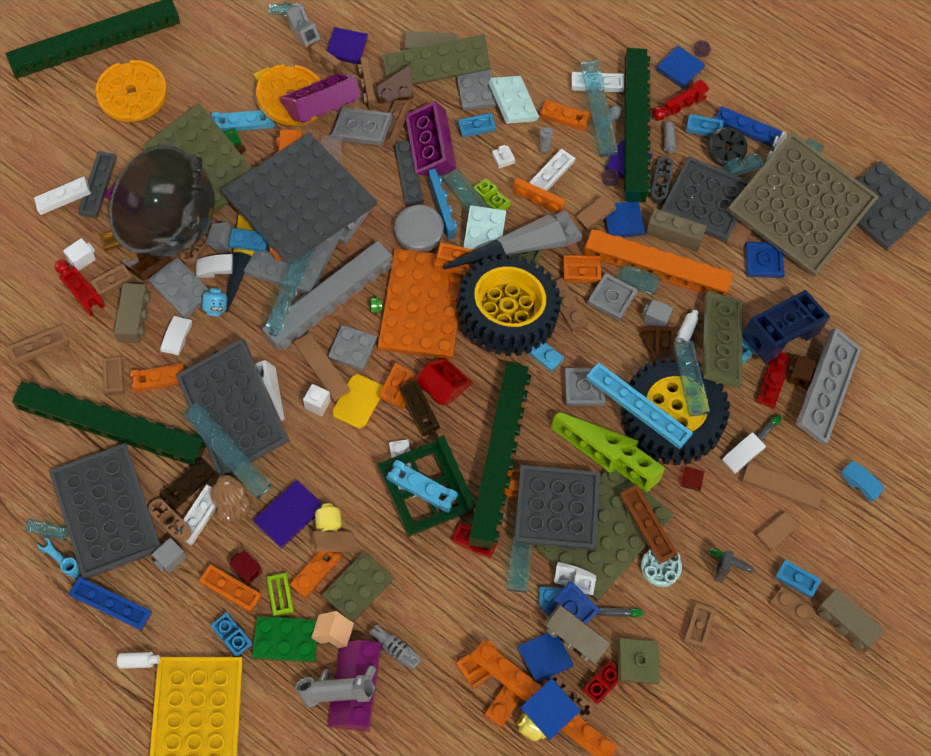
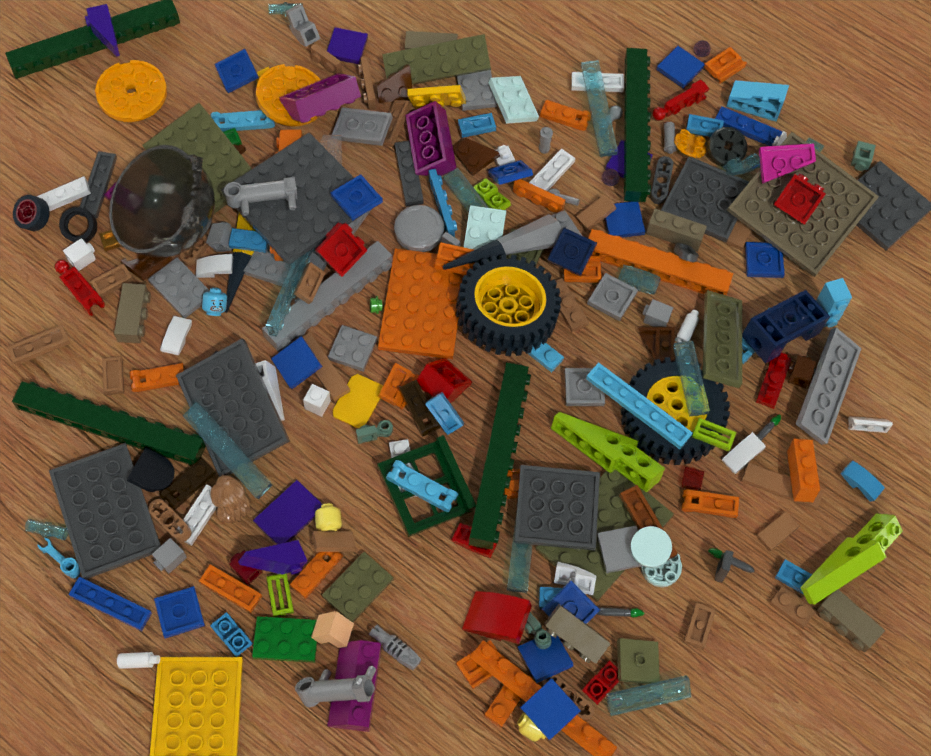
none -> black wheel [13,195,50,232]
none -> black tyre [59,207,97,243]
none -> dark purple slope [85,4,120,57]
none -> black tile [127,447,175,492]
none -> blue tile [154,586,205,639]
none -> blue tile [214,49,259,94]
none -> light grey piece [224,177,298,216]
none -> dark purple slope [238,540,308,575]
none -> blue tile [271,336,323,389]
none -> medium nougat plate [293,262,325,304]
none -> red plate [315,222,367,277]
none -> blue tile [330,174,383,221]
none -> sand green plate [356,420,393,444]
none -> yellow plate [407,85,466,109]
none -> dark azure plate [425,392,464,435]
none -> light grey tile [442,232,460,246]
none -> reddish brown wing [453,138,500,176]
none -> red slope [462,591,532,644]
none -> blue tile [488,160,533,185]
none -> sand green plate [524,612,552,649]
none -> dark blue tile [547,228,597,277]
none -> light grey bar [548,188,580,206]
none -> light grey tile [597,526,642,573]
none -> clear light blue plate [606,675,691,716]
none -> light aqua tile [631,526,672,568]
none -> light orange dish [674,129,707,158]
none -> dark grey tile [674,243,699,262]
none -> orange plate [681,489,739,518]
none -> lime tile [692,418,737,452]
none -> orange plate [704,47,747,84]
none -> medium azure wedge [726,80,789,122]
none -> dark pink wing [759,144,816,184]
none -> red plate [774,174,826,225]
none -> orange brick [787,439,820,503]
none -> lime brick [800,513,903,605]
none -> medium azure brick [816,278,852,328]
none -> white slope [848,416,893,433]
none -> sand green brick [851,141,876,171]

